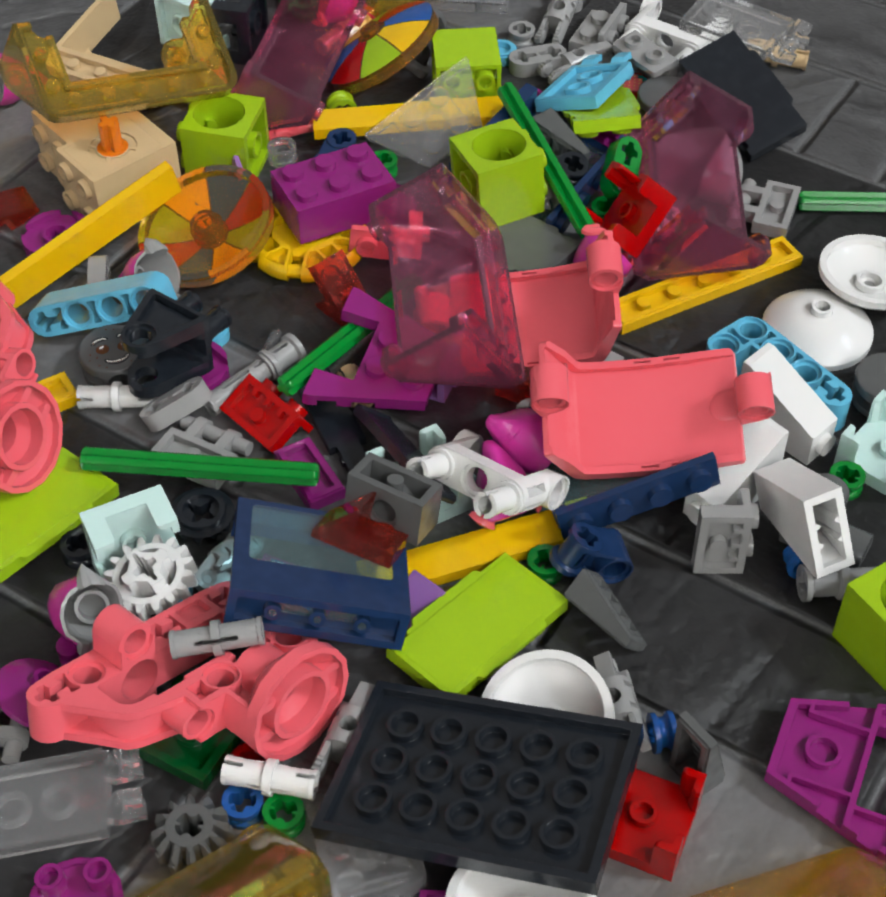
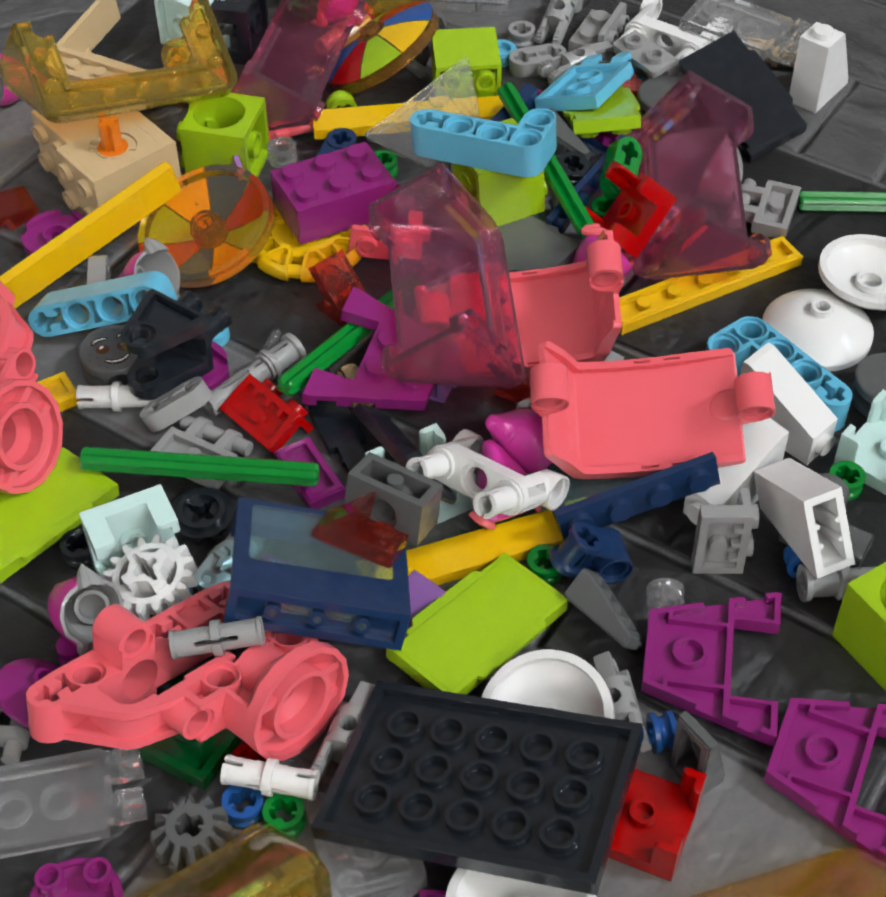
none -> medium azure beam [410,108,557,177]
none -> magenta wing [641,592,782,746]
none -> clear bush [646,578,685,612]
none -> white slope [789,22,849,113]

